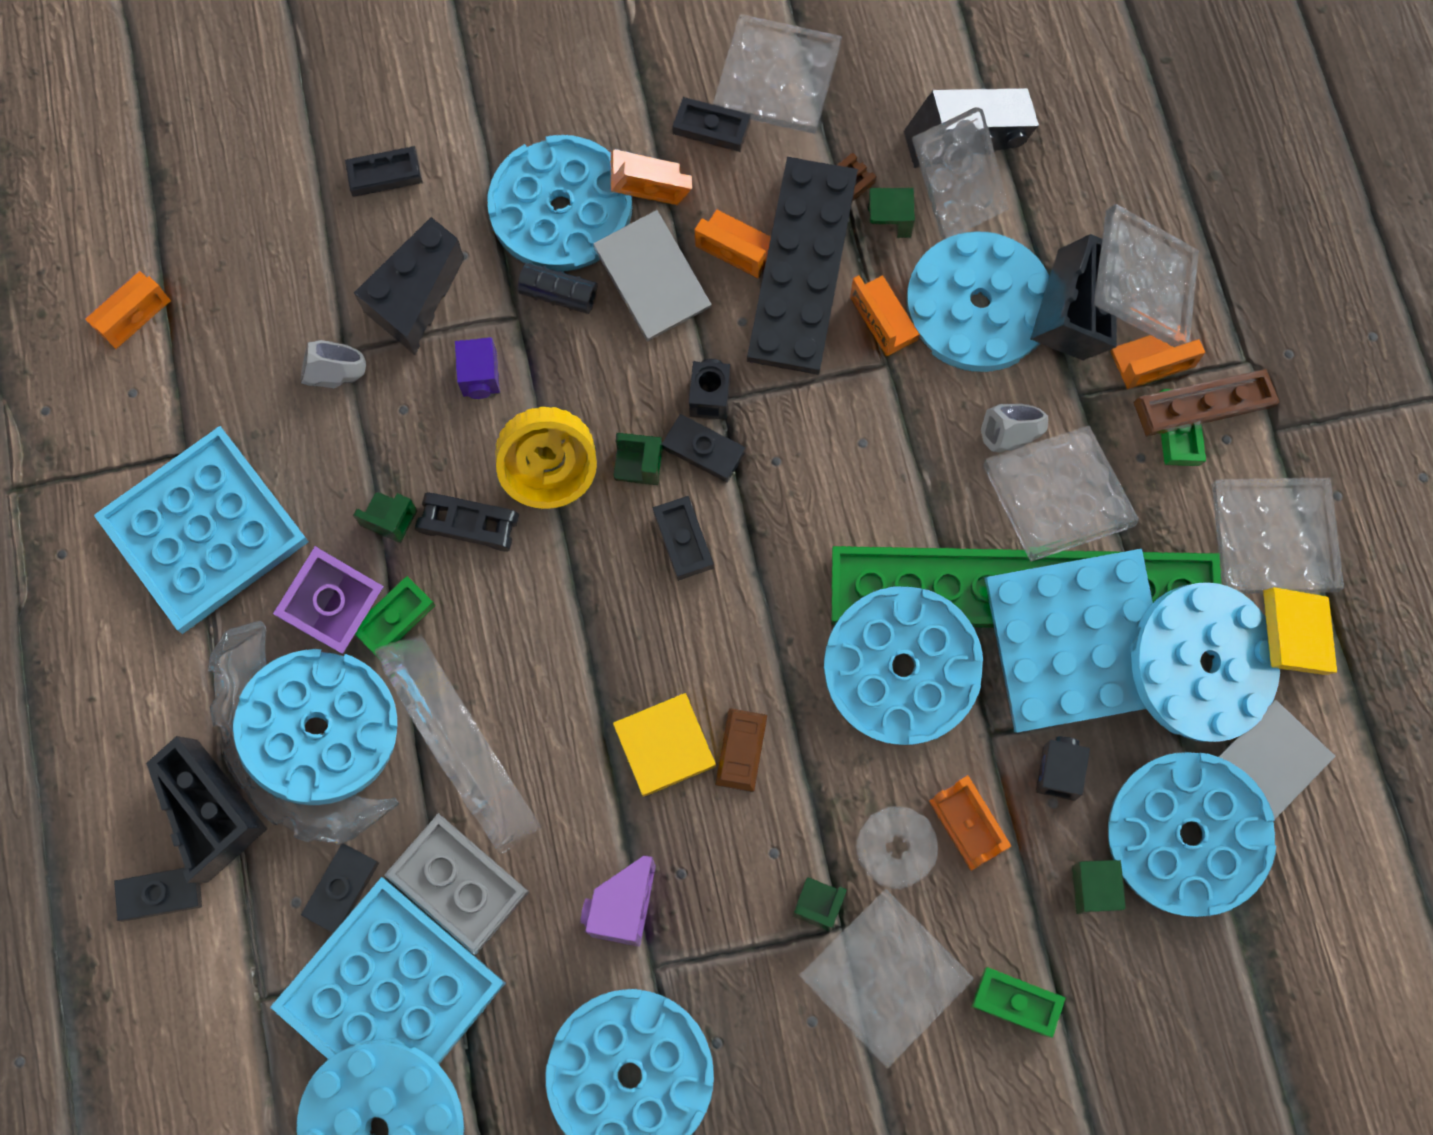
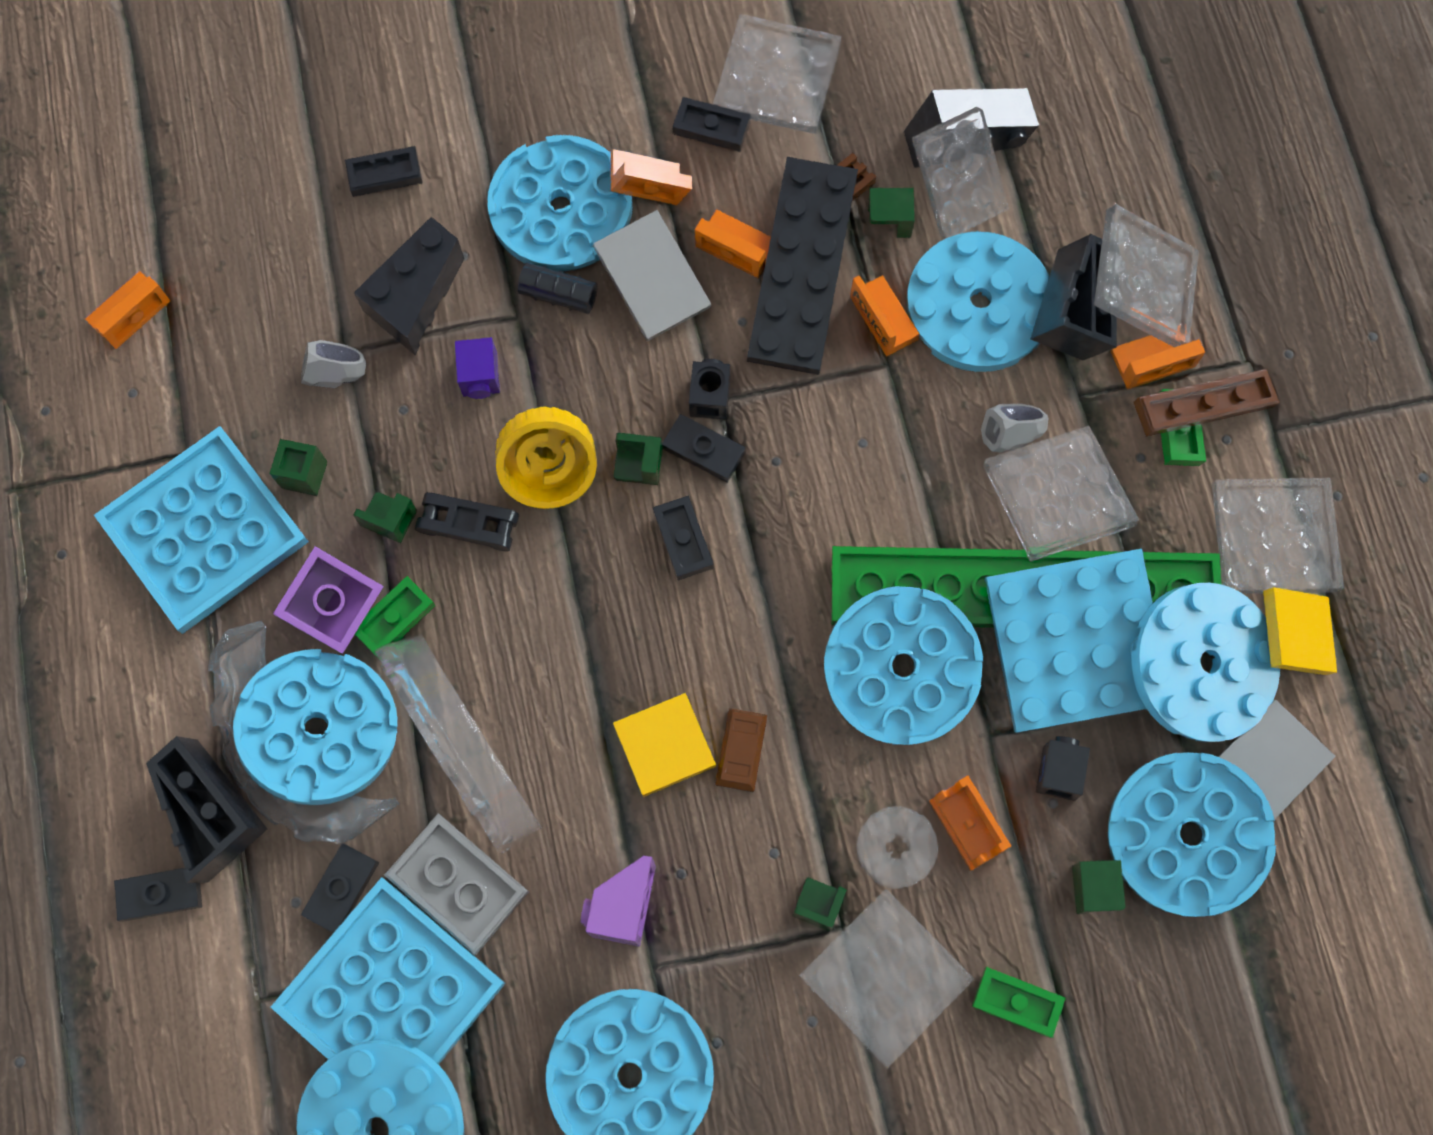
none -> dark green panel [269,439,327,496]

